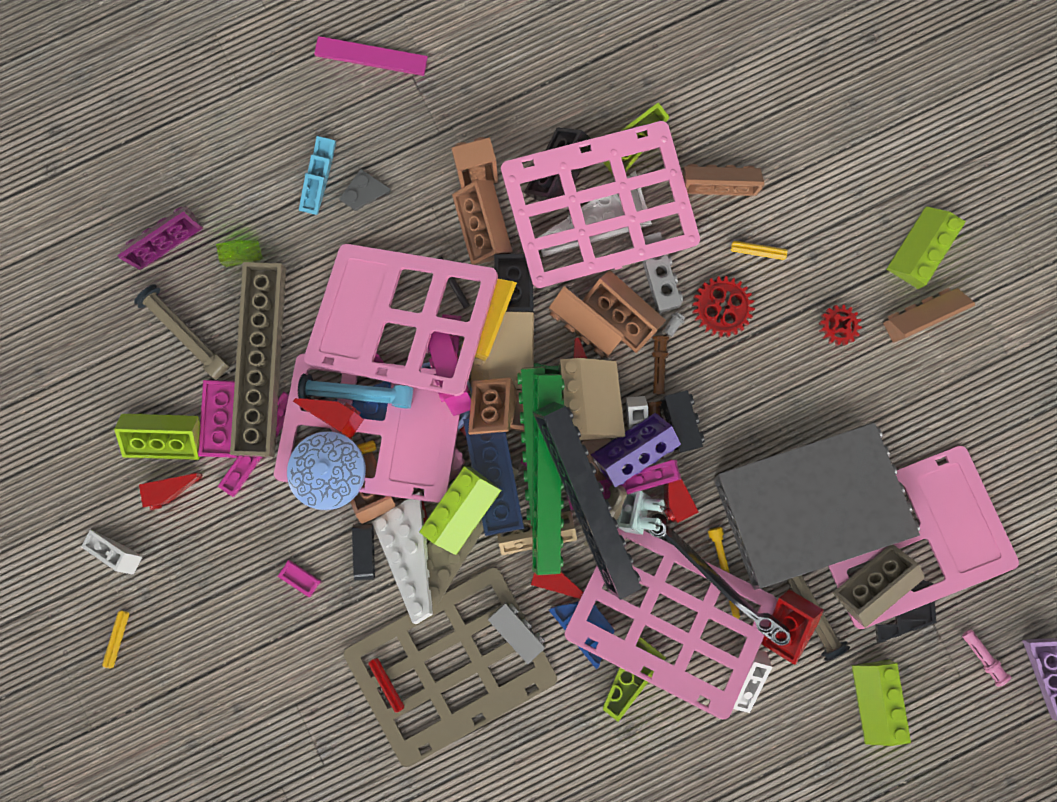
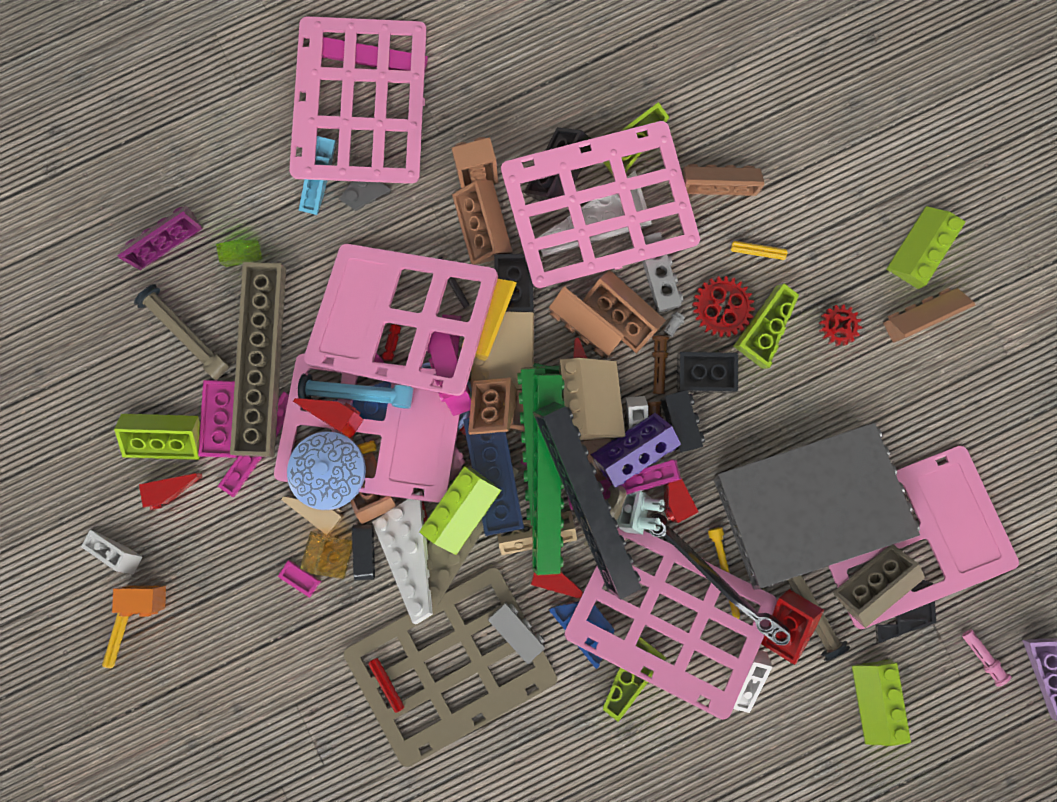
none -> orange brick [112,585,166,617]
none -> tan slope [281,496,344,535]
none -> bright pink door [289,17,427,183]
none -> clear yellow slope [300,531,353,579]
none -> red axle [382,324,401,361]
none -> black brick [677,352,738,394]
none -> lime wedge [733,283,799,369]

